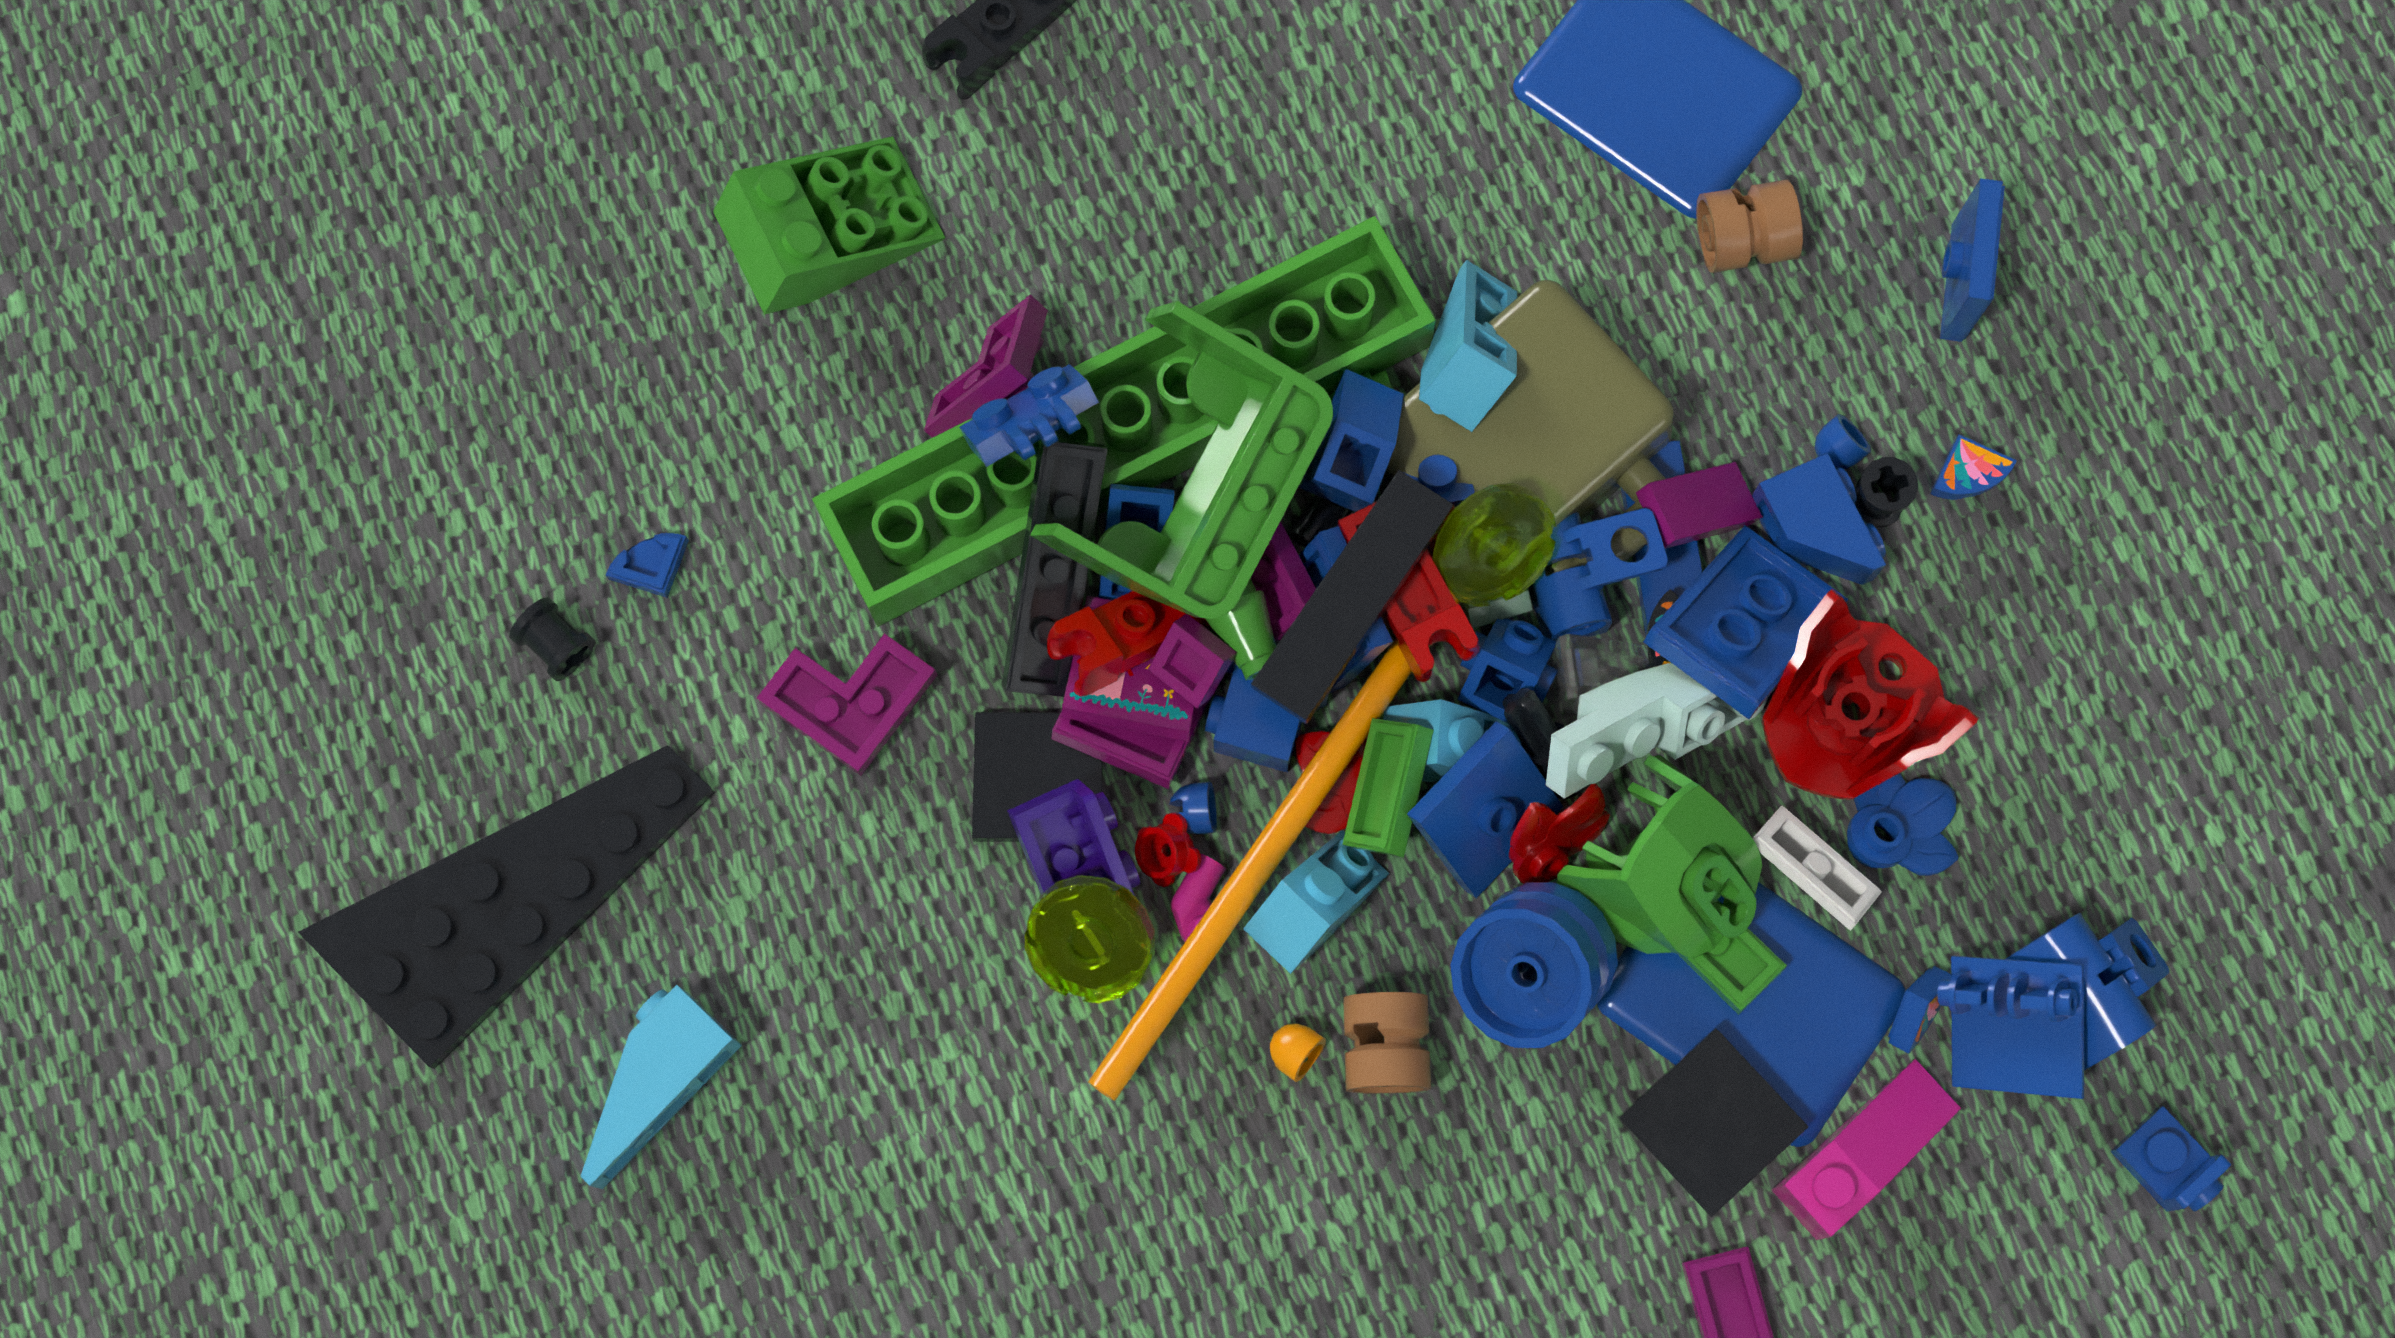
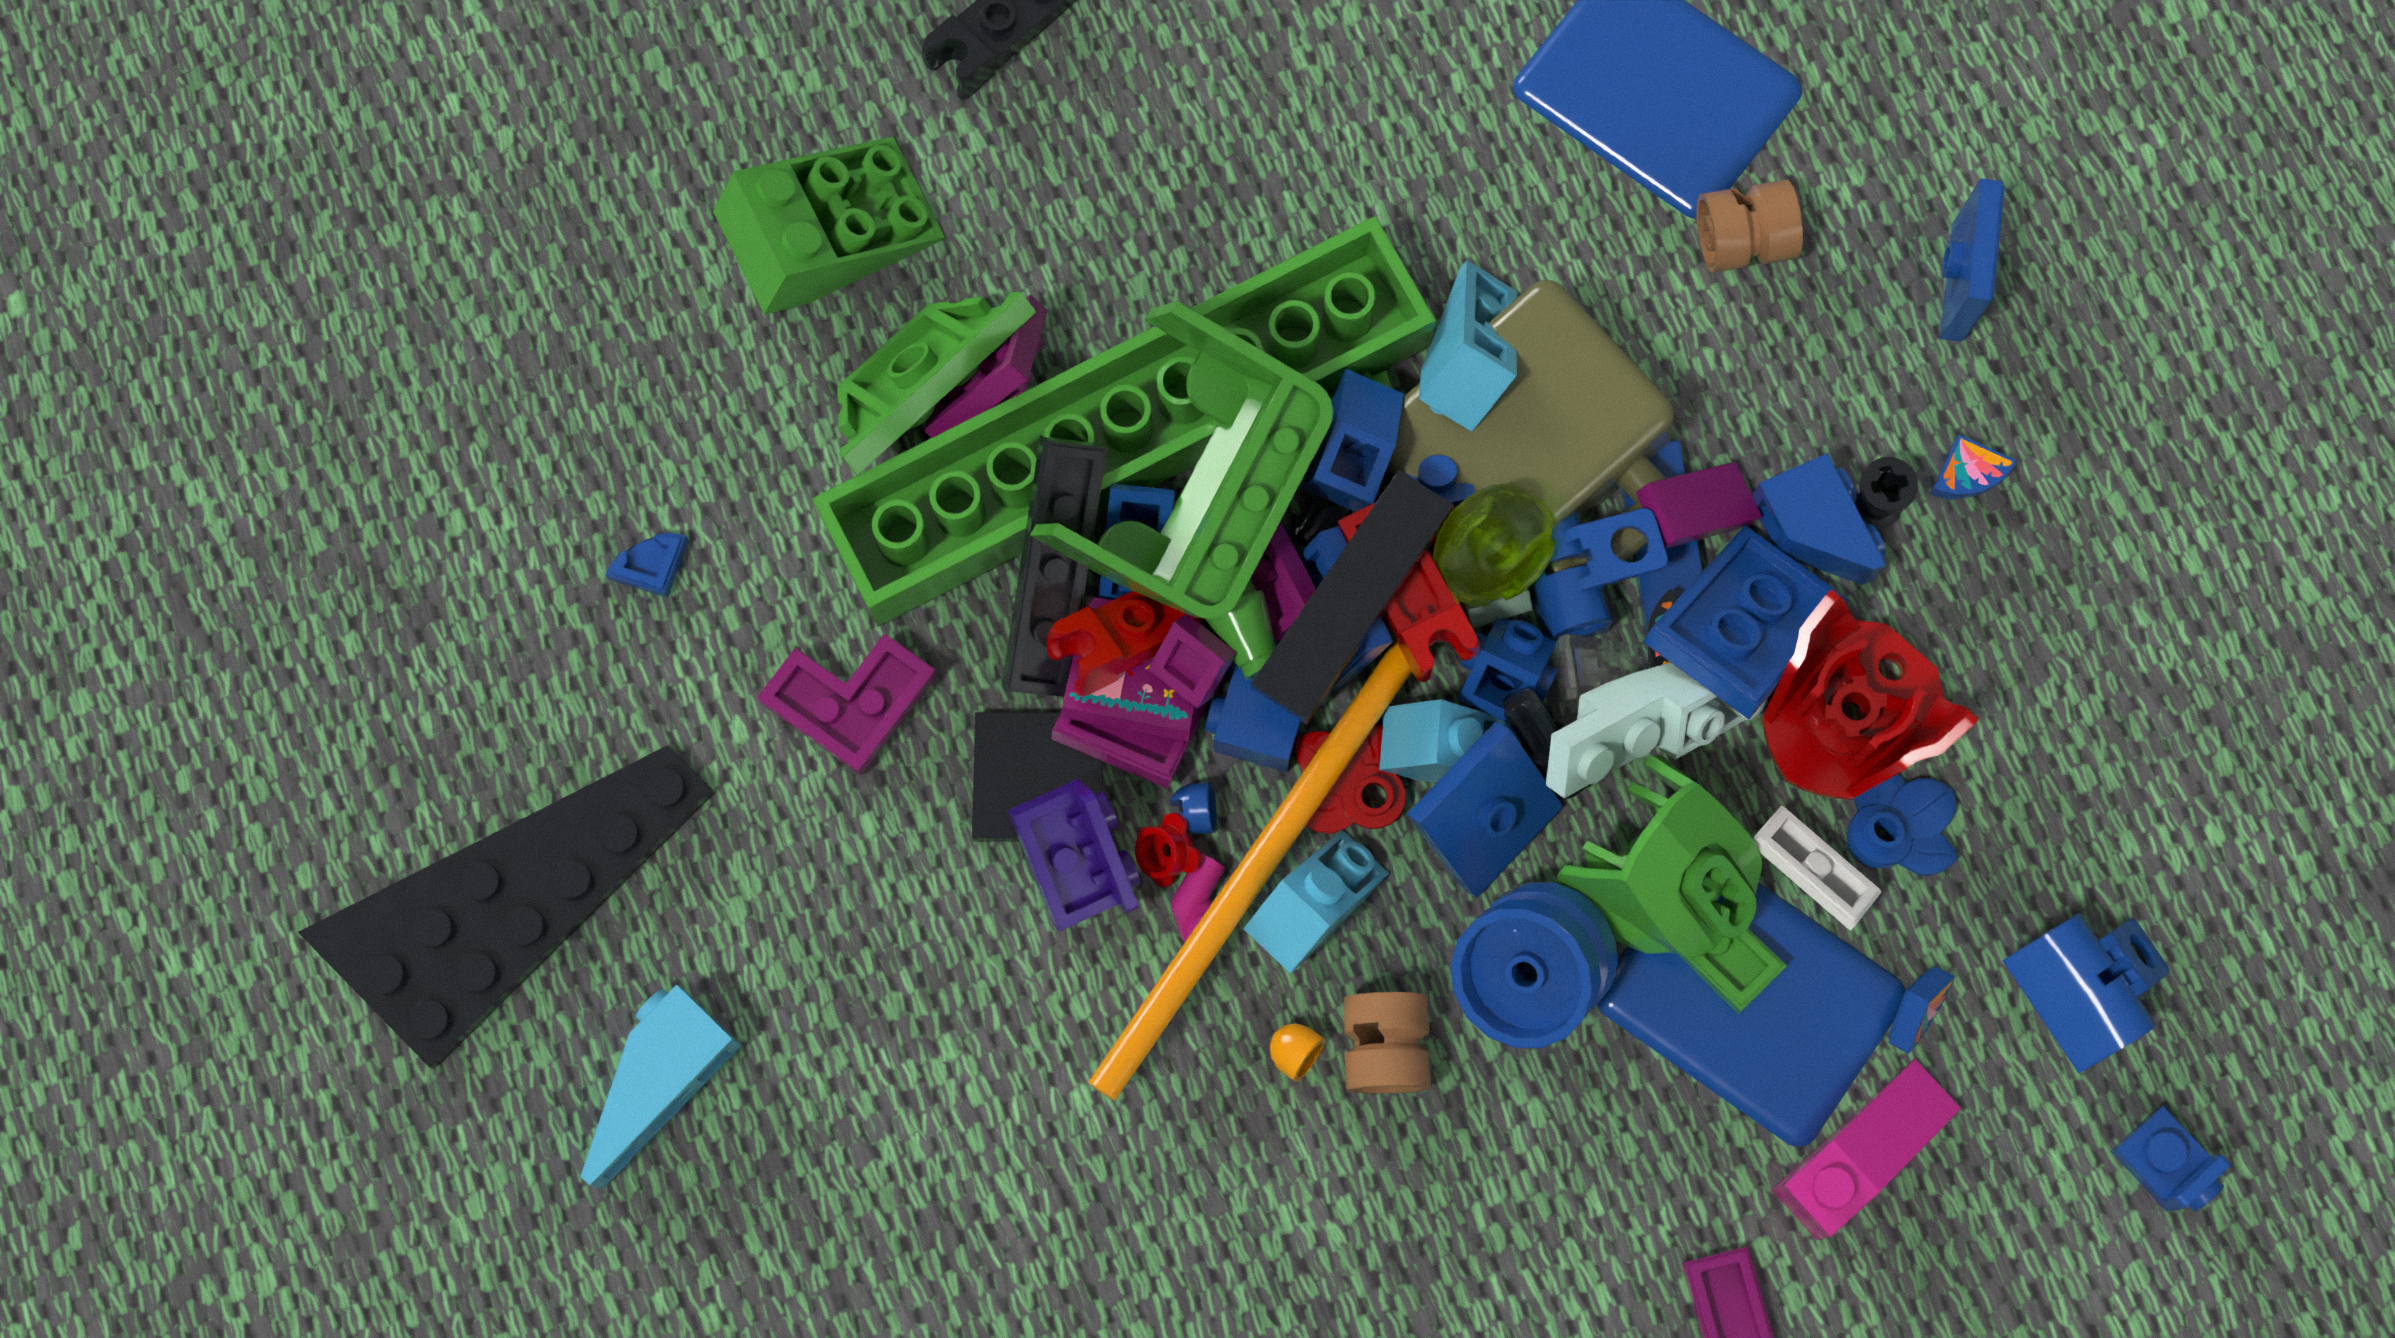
black bush [509,597,596,681] -> none
blue hinge [959,364,1099,467] -> none
clear neon green tile [1025,875,1155,1003] -> none
bright green tile [1342,718,1434,858] -> none
red plate [1509,783,1610,884] -> none
black tile [1618,1028,1809,1217] -> none
blue hinge [1815,414,1871,469] -> none
blue hinge [1937,956,2084,1099] -> none
none -> bright green wing [837,291,1036,475]

